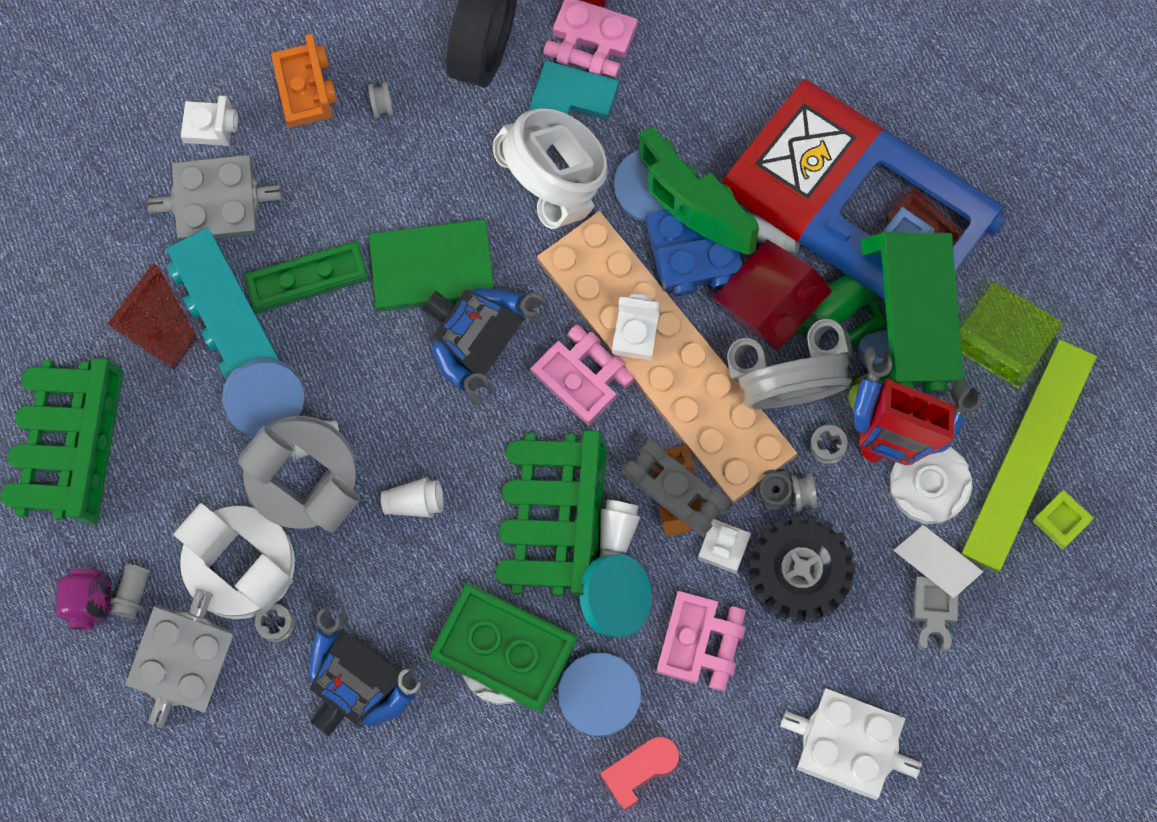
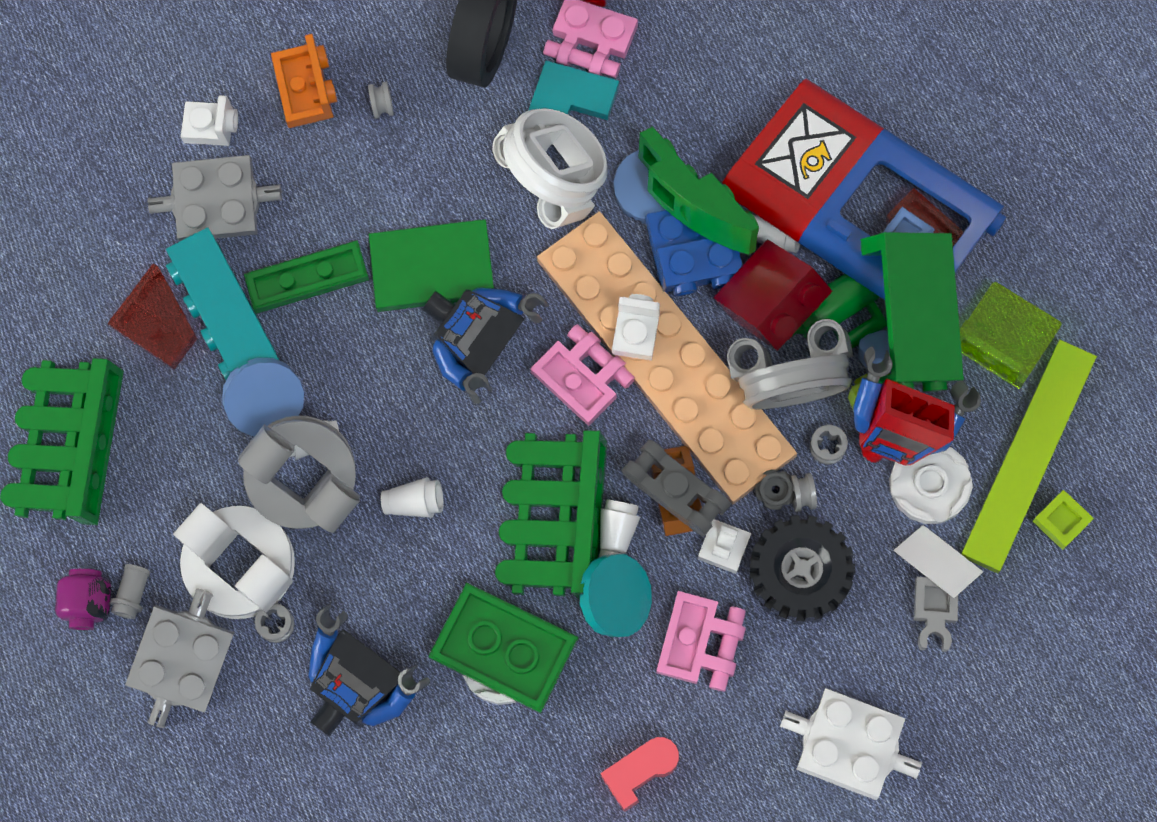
medium blue tile [558,653,641,737] -> none

